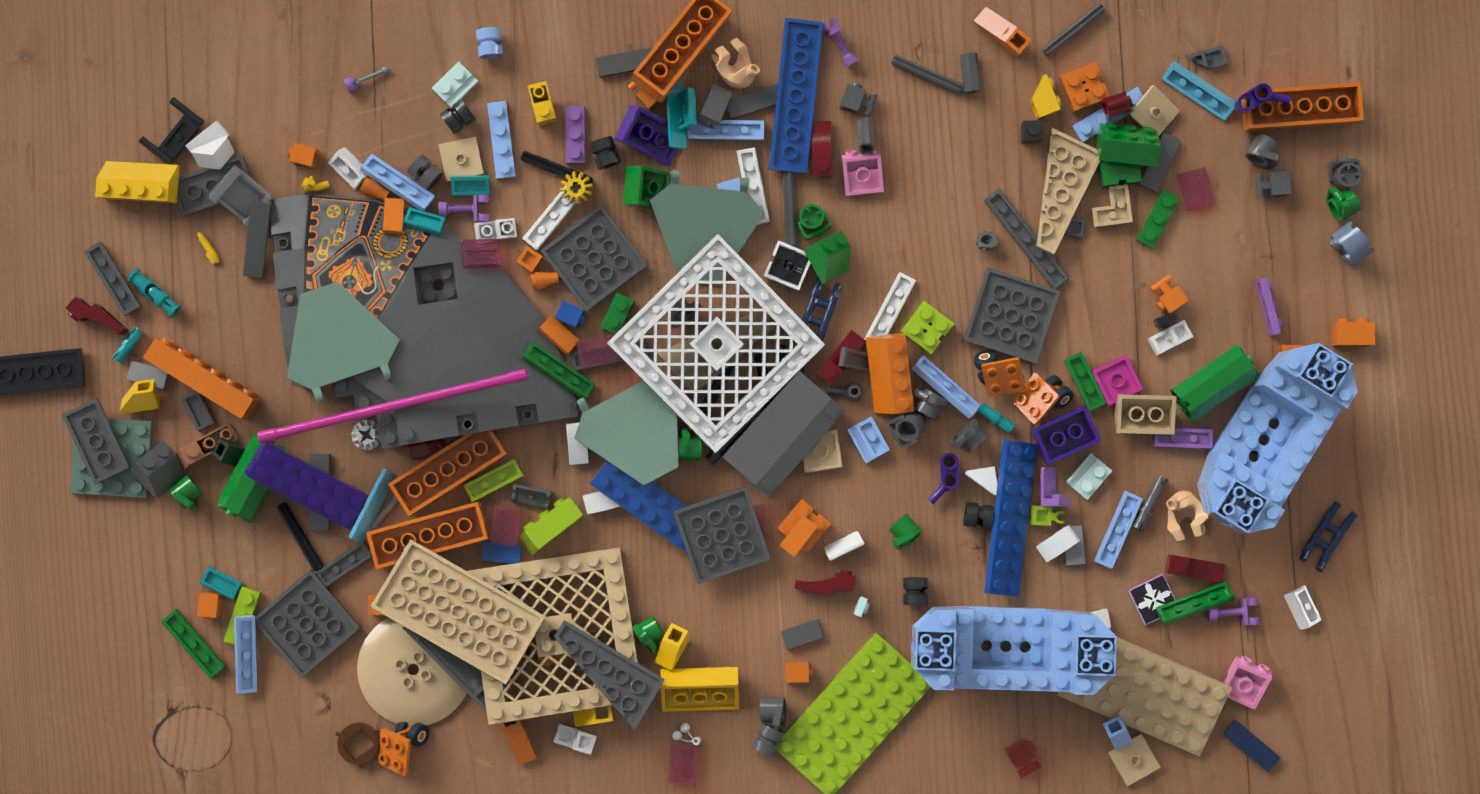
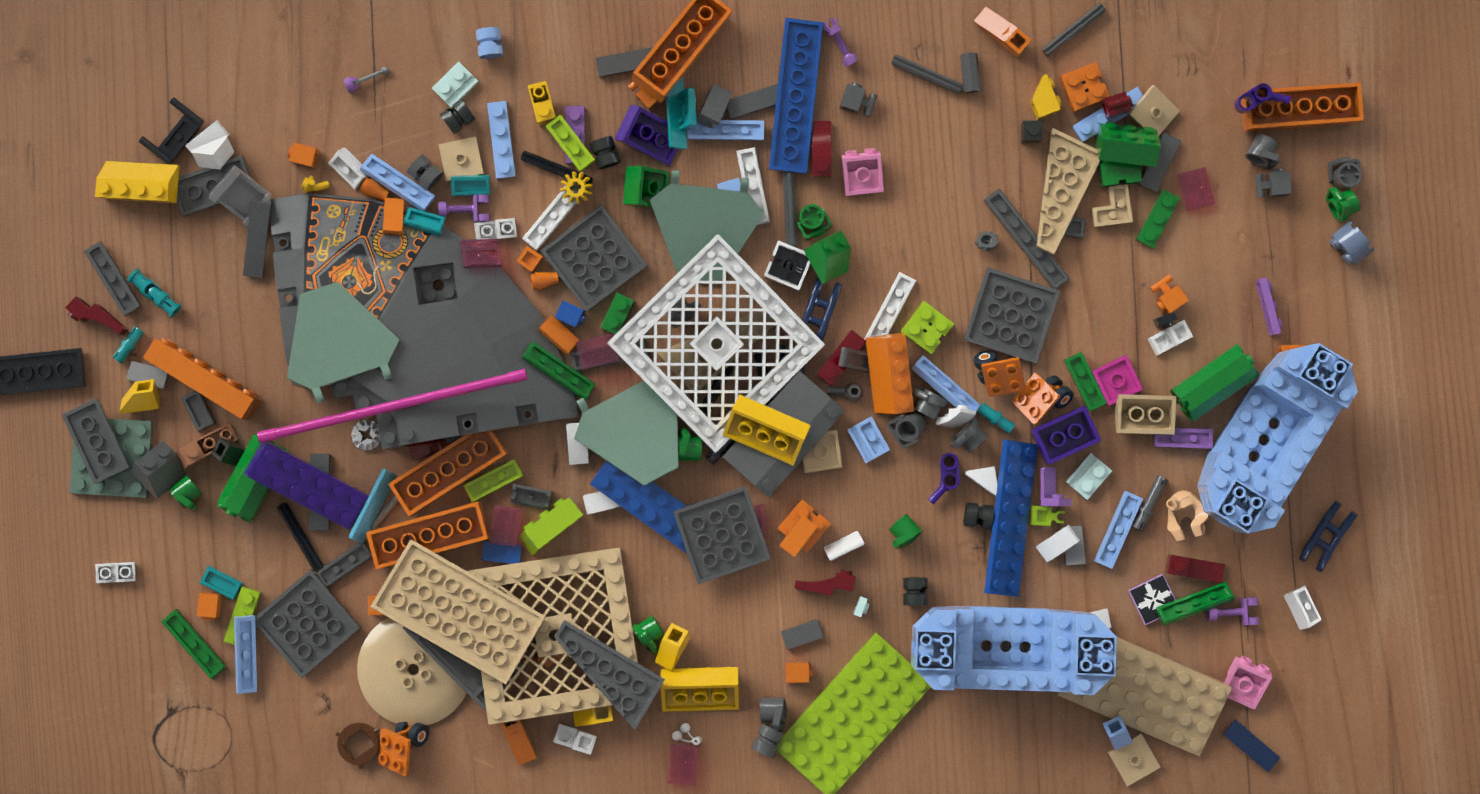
yellow piece [197,232,220,265] -> none
light nougat piece [711,38,760,89] -> none
dark grey axle [857,116,875,155] -> none
clear red brick [1004,738,1041,779] -> none
medium azure slope [1162,61,1235,121] -> none
dark grey slope [1188,45,1228,70] -> none
orange brick [1332,318,1375,346] -> none
none -> white slope [95,562,136,583]
none -> lime plate [546,114,596,172]
none -> yellow slope [723,394,811,466]
none -> white slope [936,405,976,428]

